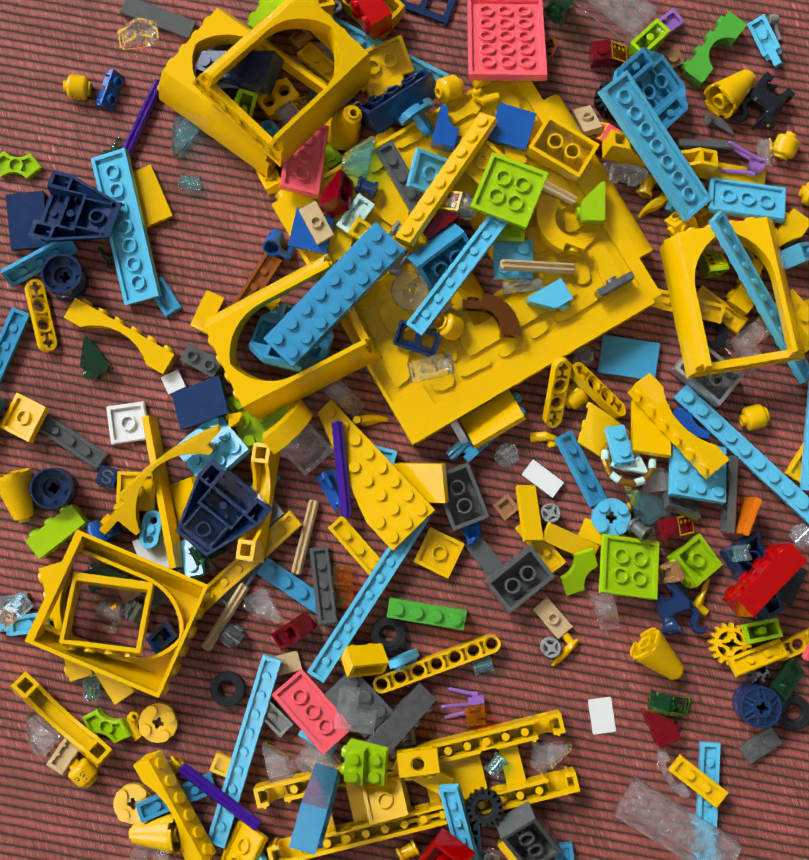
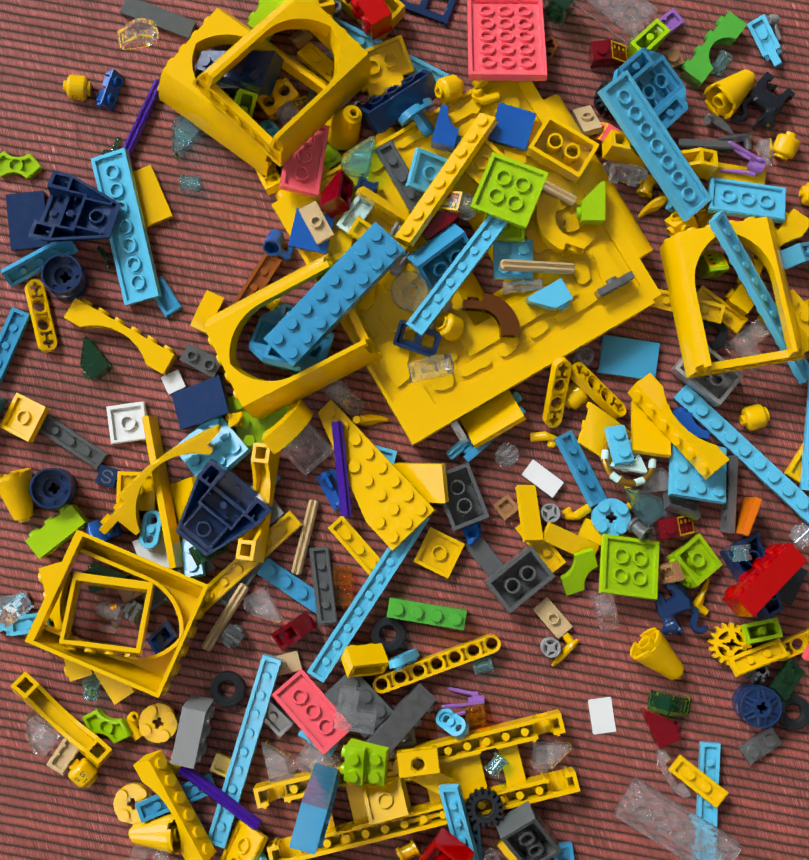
none -> light grey brick [170,694,215,769]
none -> yellow tile [355,186,410,224]
none -> medium azure plate [436,708,469,739]
none -> yellow arm [562,504,592,520]
none -> clear light blue bush [711,50,733,77]
none -> flat silver bar [718,133,753,150]

